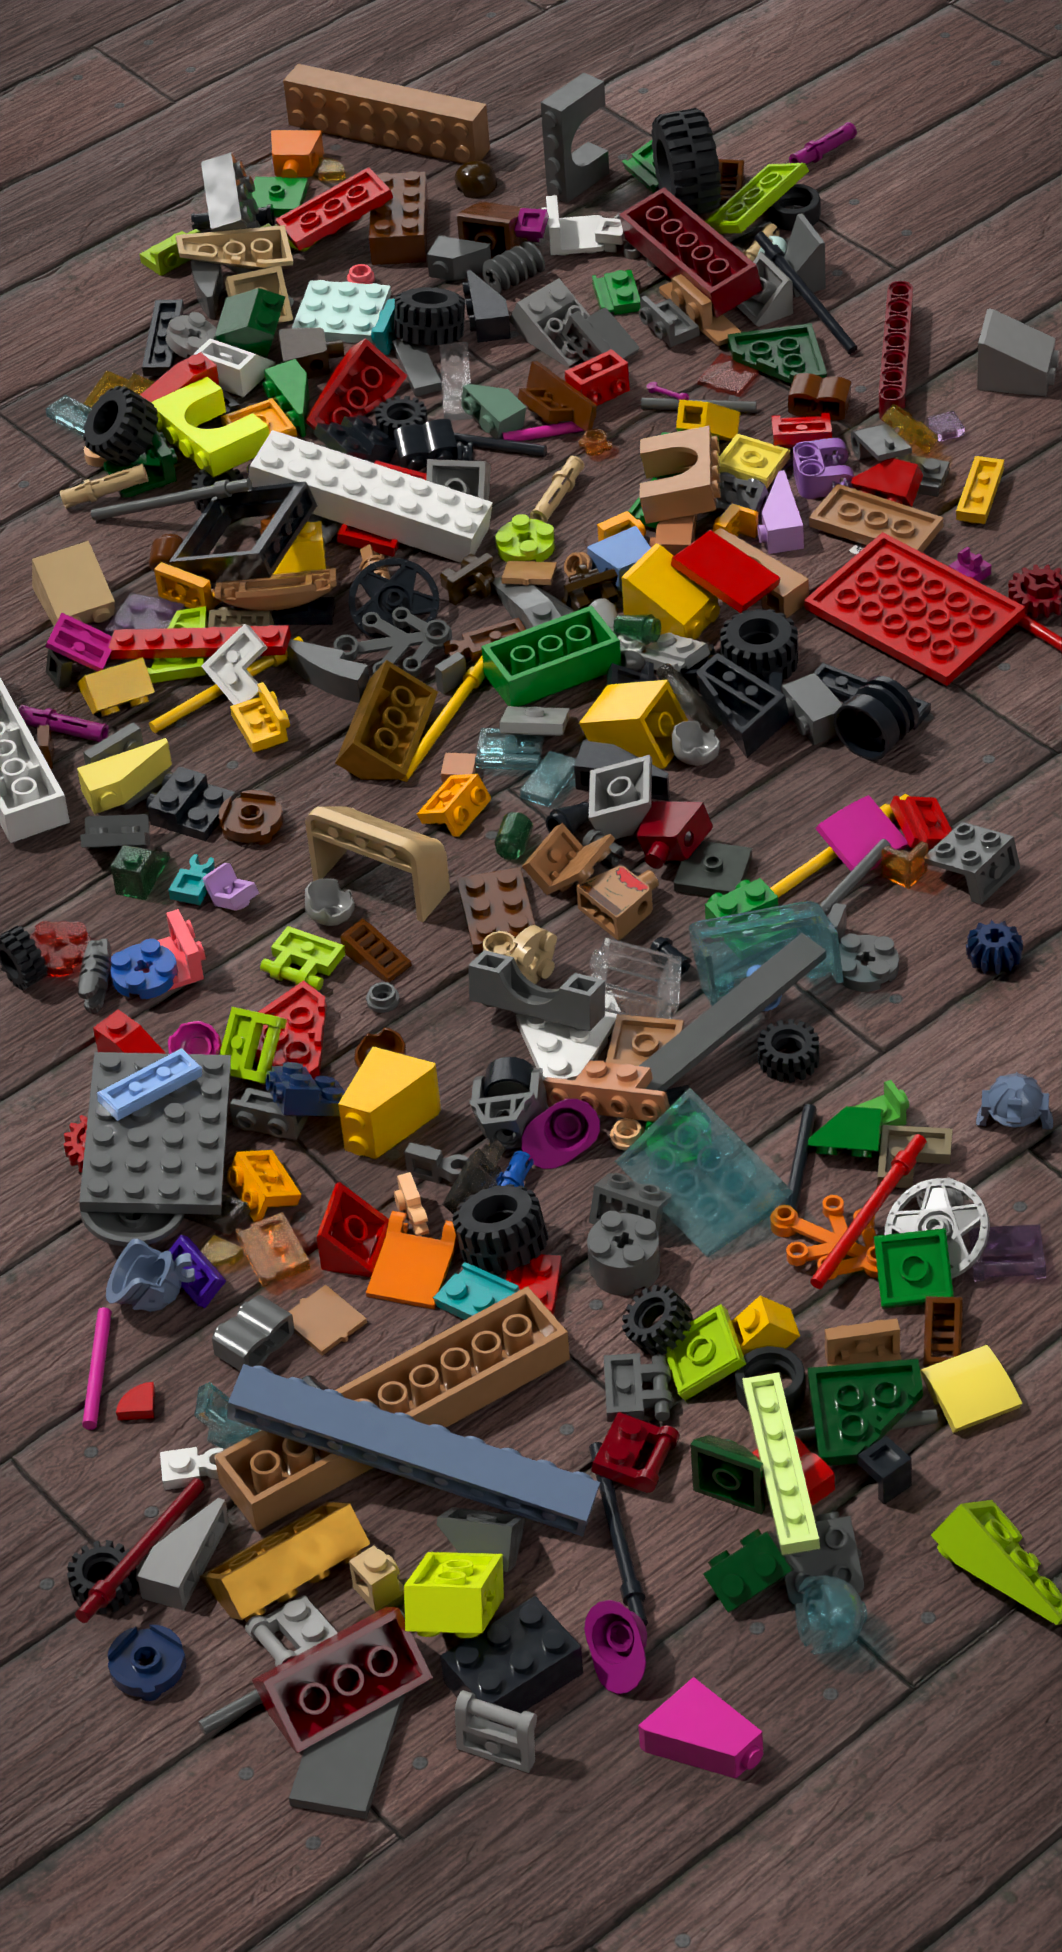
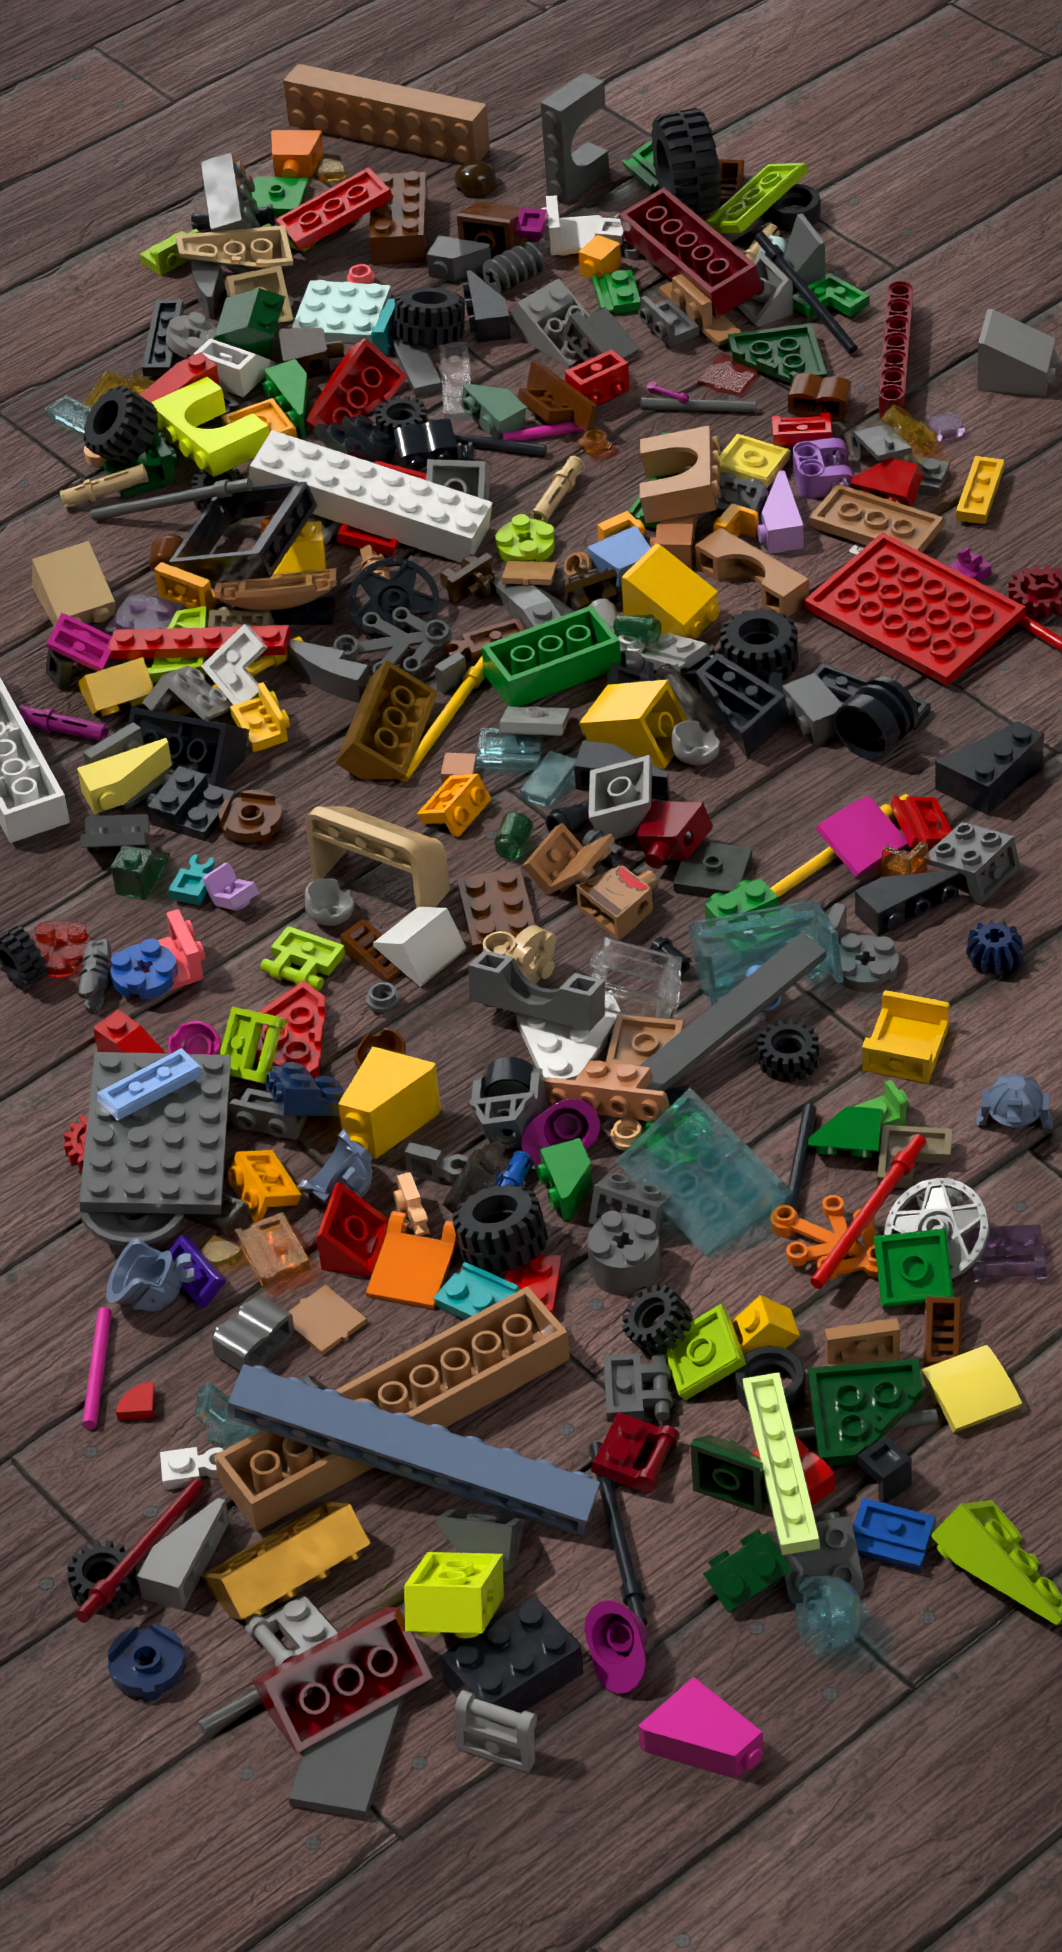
reddish brown tile [36,725,54,769] -> none
tan brick [349,1545,404,1612] -> none
red tile [671,530,781,613] -> none
yellow slope [676,400,741,441] -> none
magenta pin [789,122,857,165] -> none
dark grey bar [799,839,891,936] -> none
none -> black wedge [128,707,250,787]
none -> light grey bracket [142,665,232,720]
none -> sand blue helmet [296,1129,373,1206]
none -> white slope [373,907,466,987]
none -> green slope [536,1138,593,1222]
none -> light orange brick [578,235,621,279]
none -> green plate [793,273,870,318]
none -> blue plate [853,1498,937,1572]
none -> black slope [855,870,959,937]
none -> yellow panel [862,990,950,1084]
none -> black wedge [935,721,1044,815]

